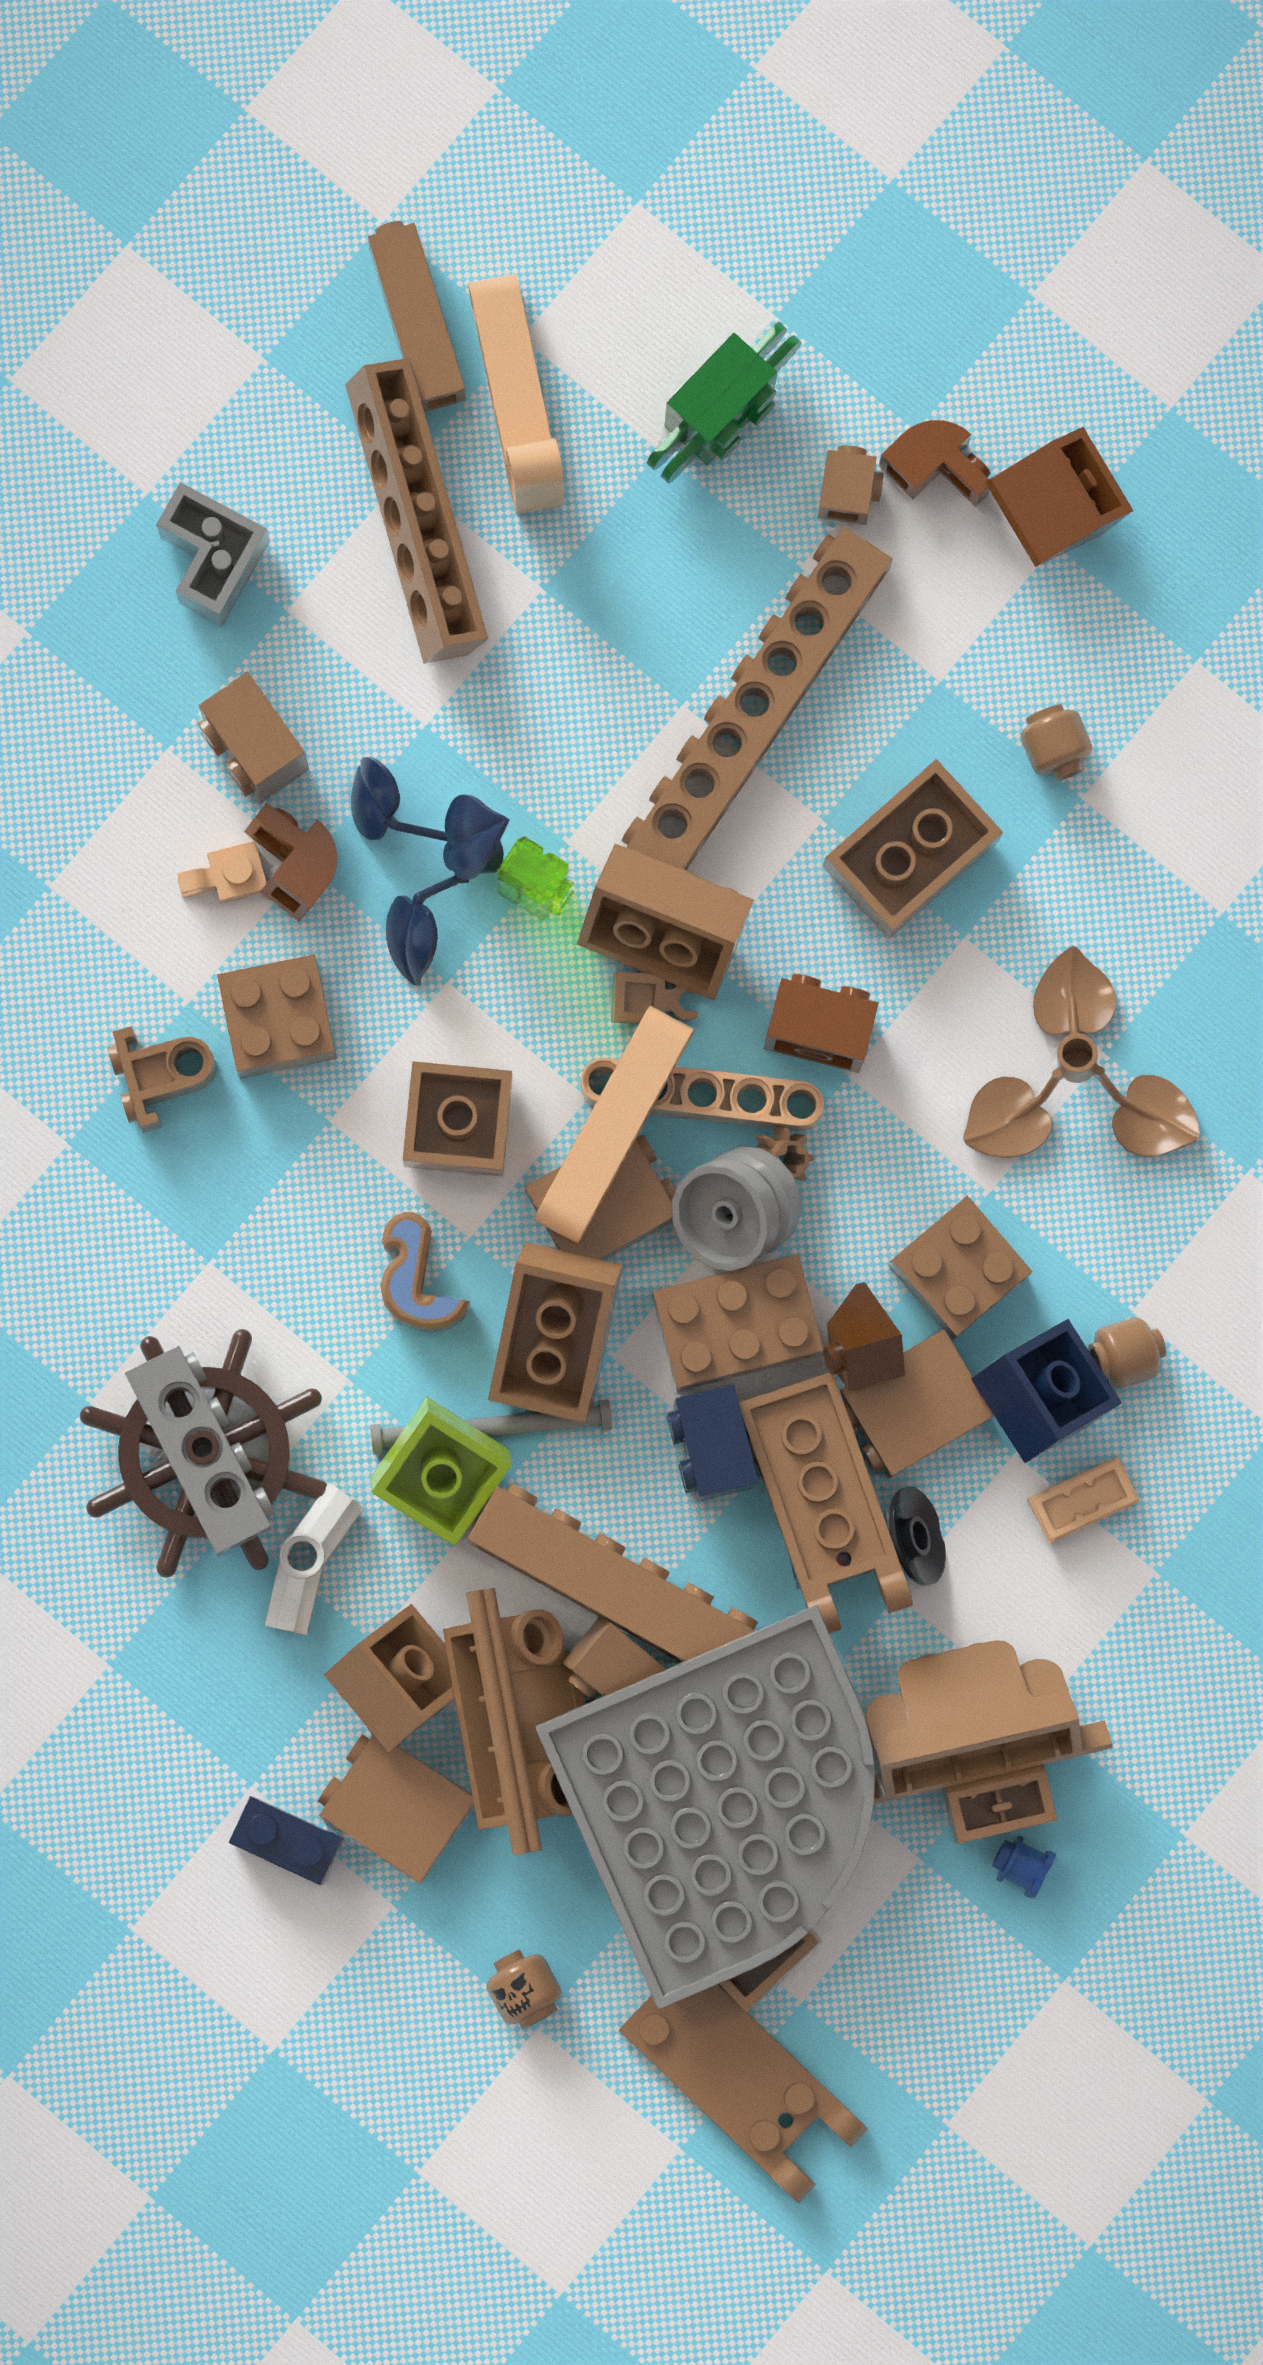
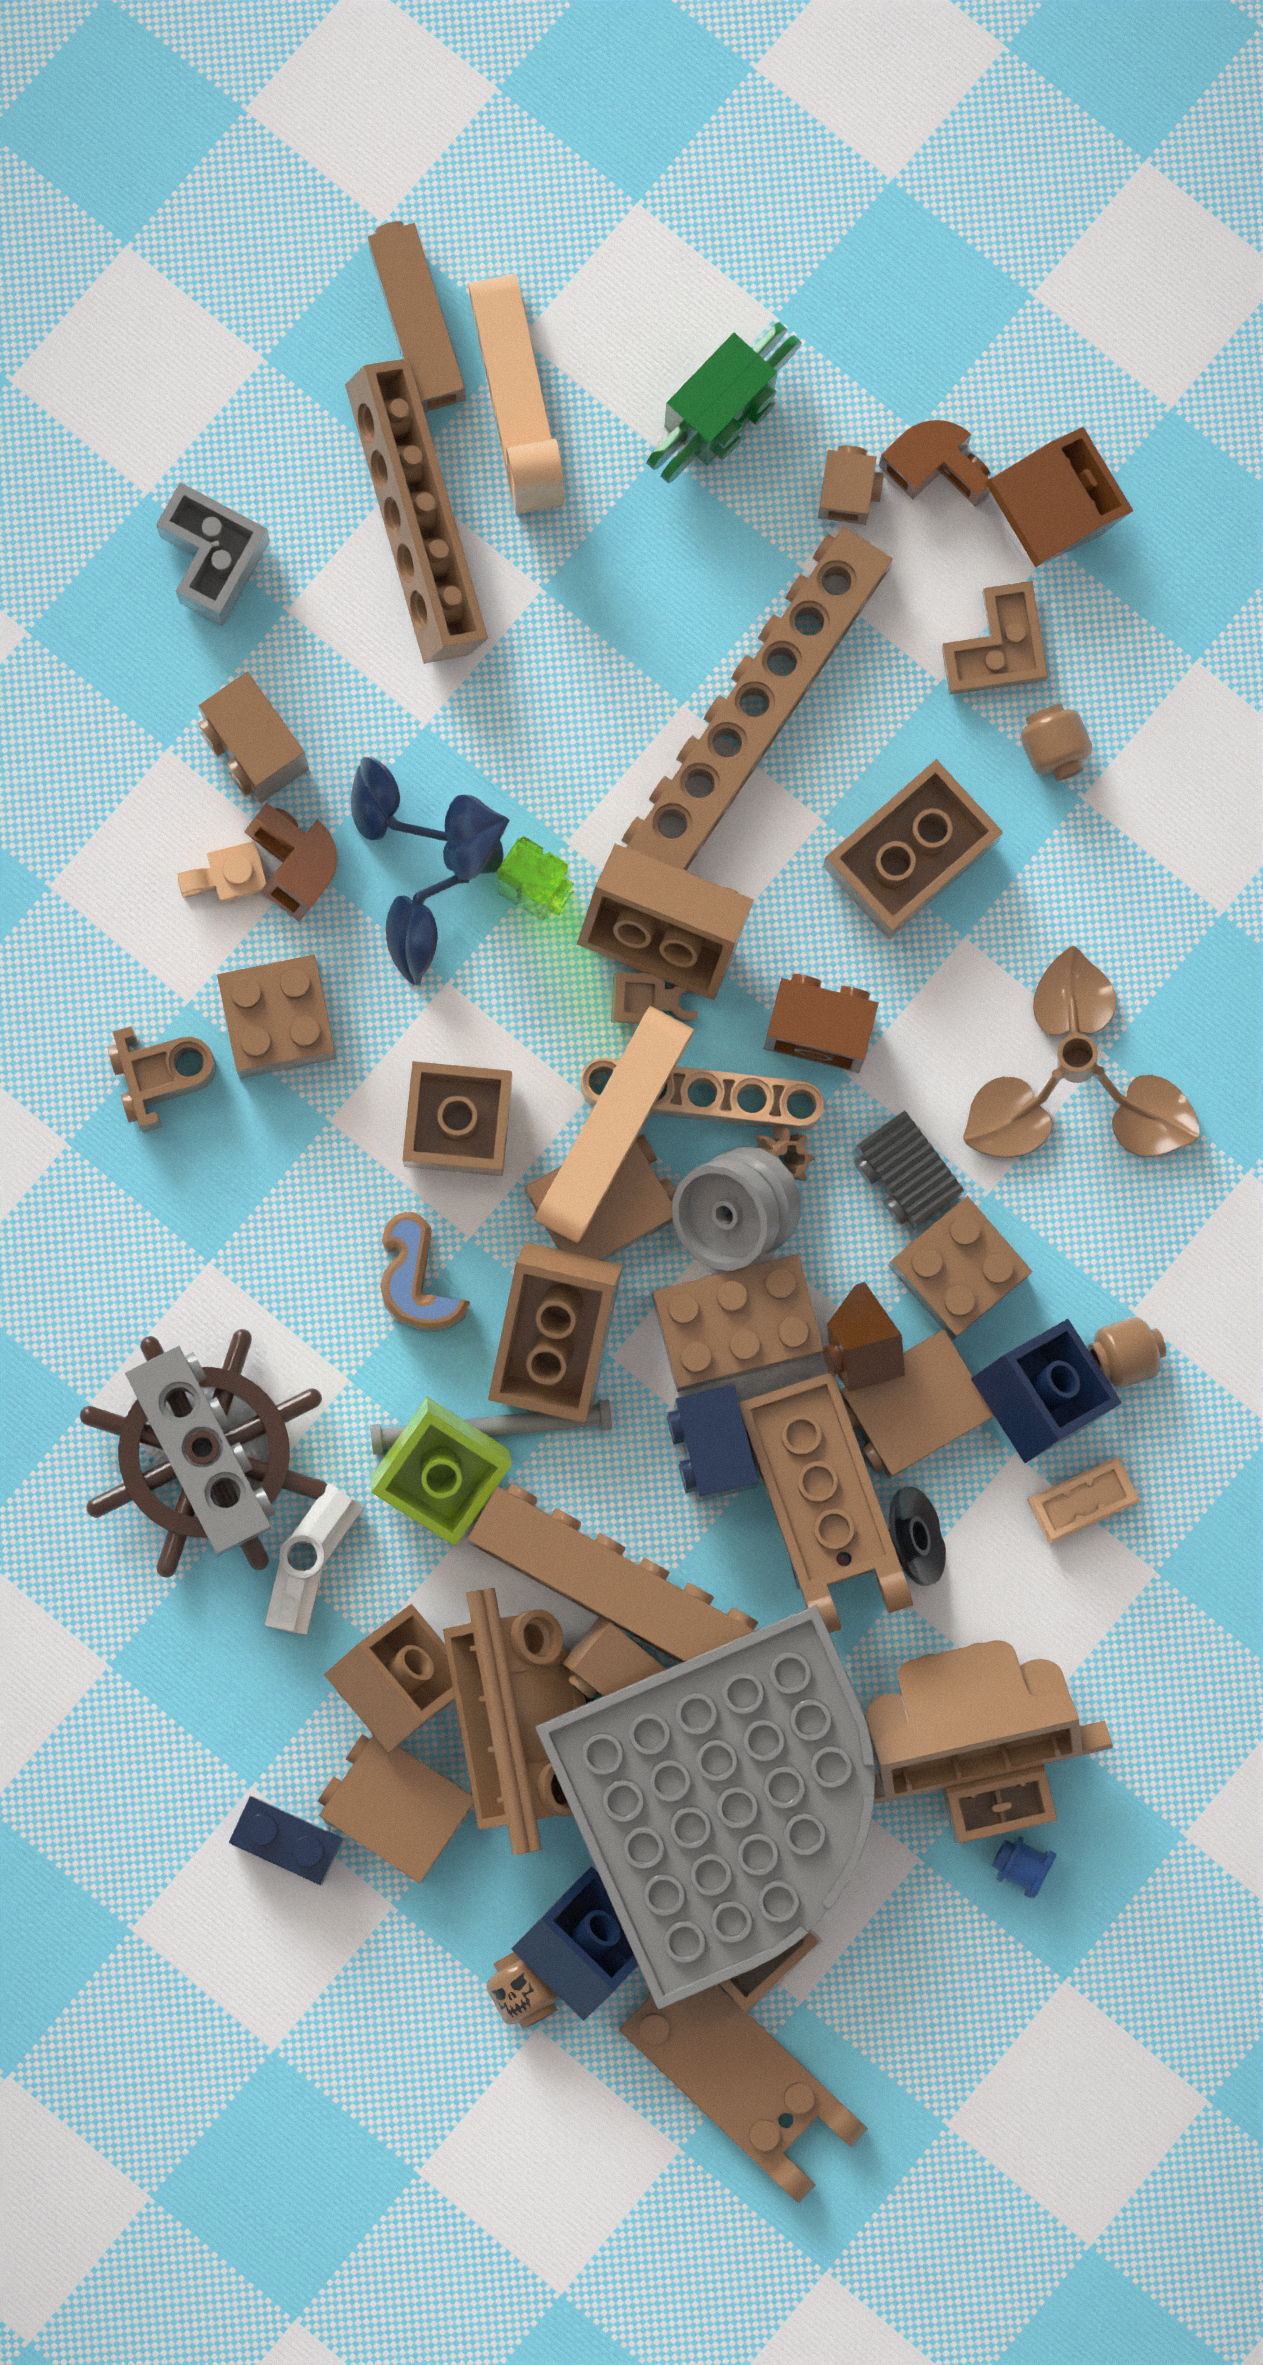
none -> dark blue brick [511,1866,638,2021]
none -> dark grey brick [854,1110,964,1229]
none -> medium nougat plate [942,581,1048,695]

